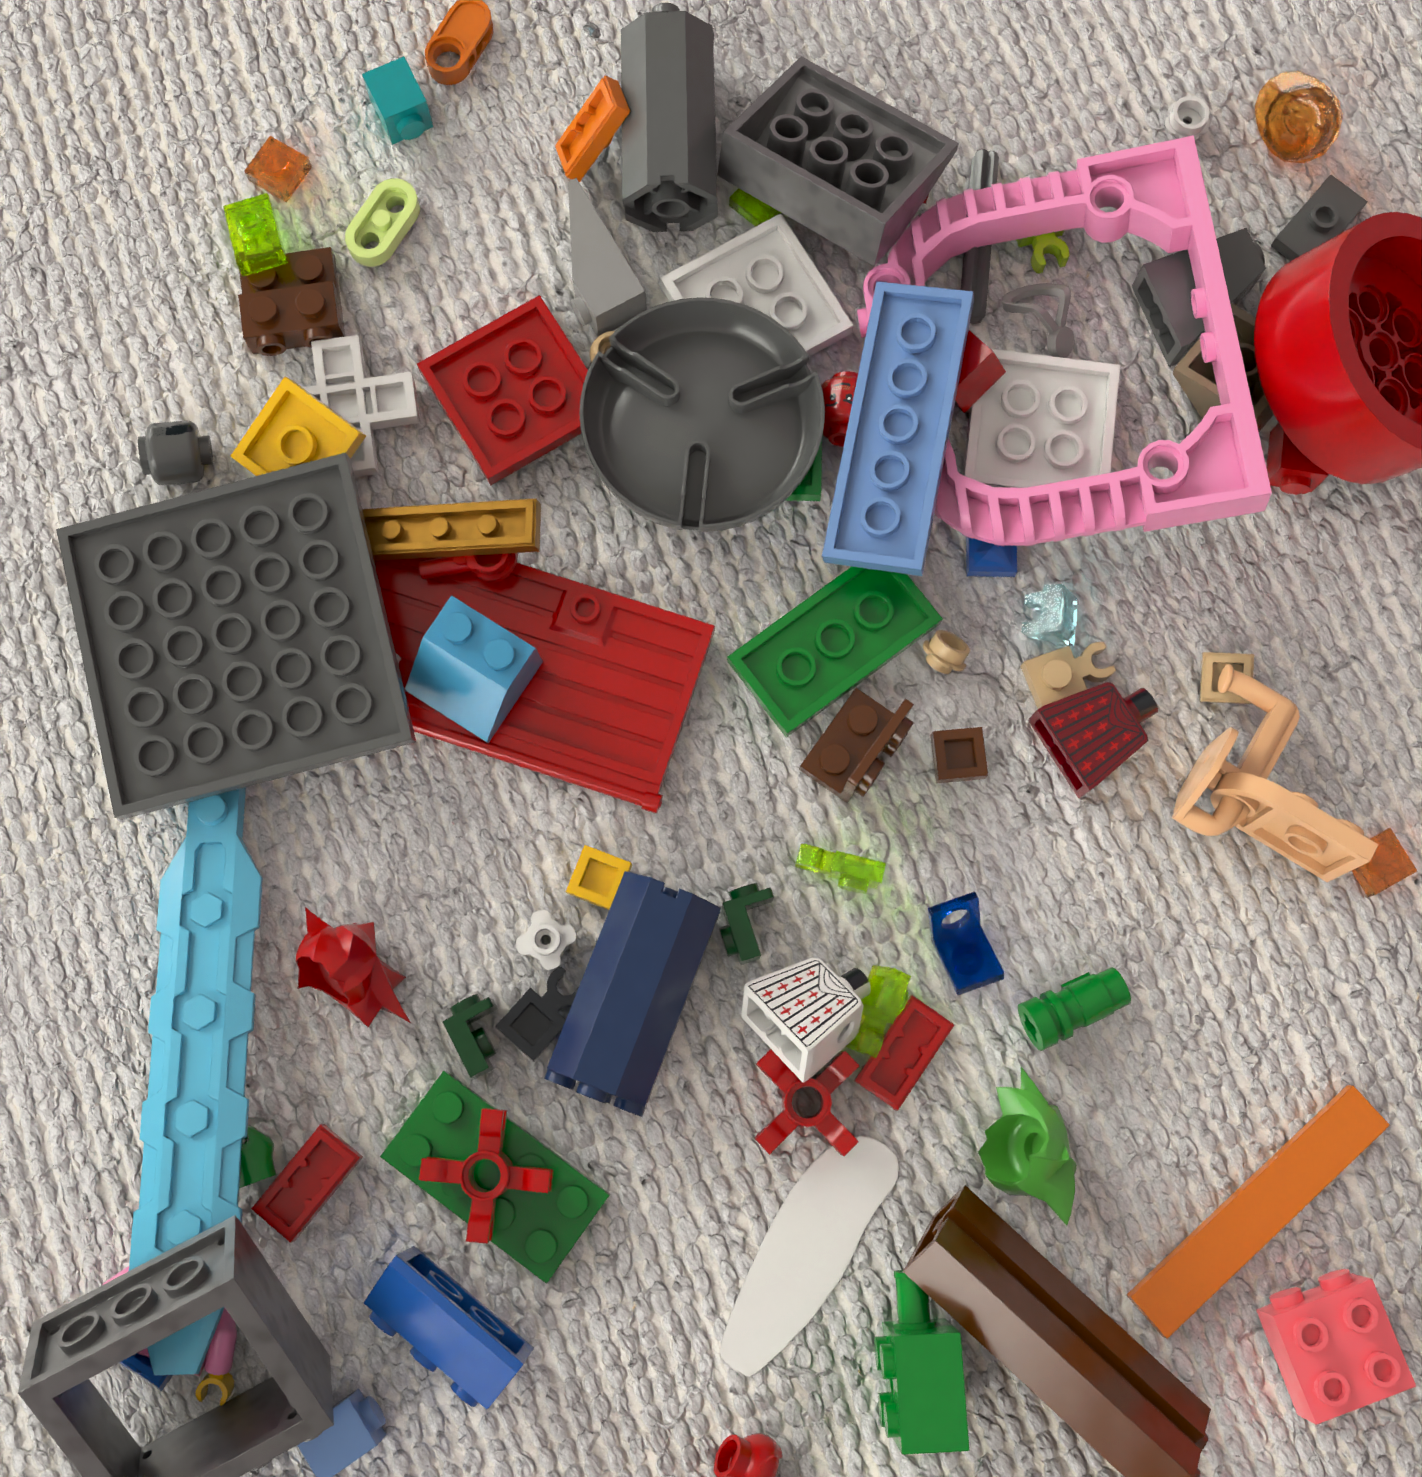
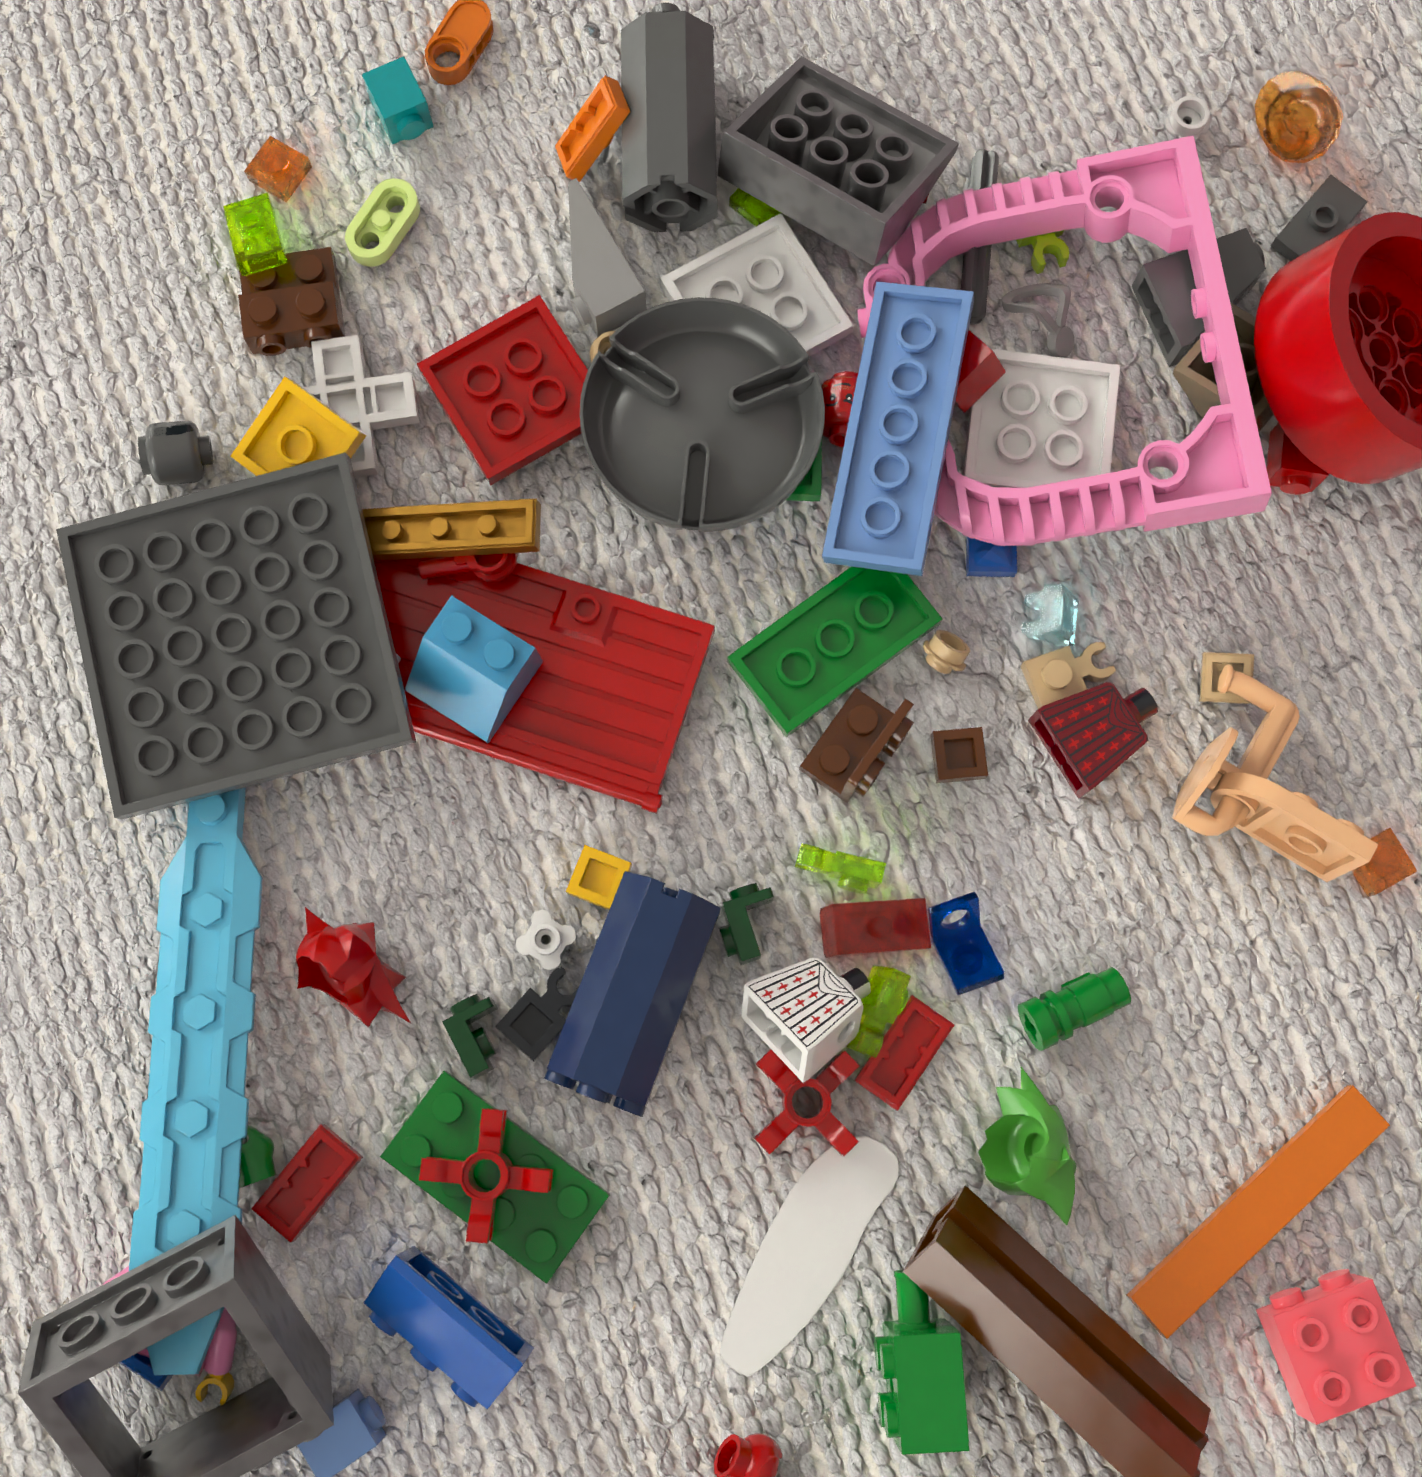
none -> clear red slope [820,898,931,958]

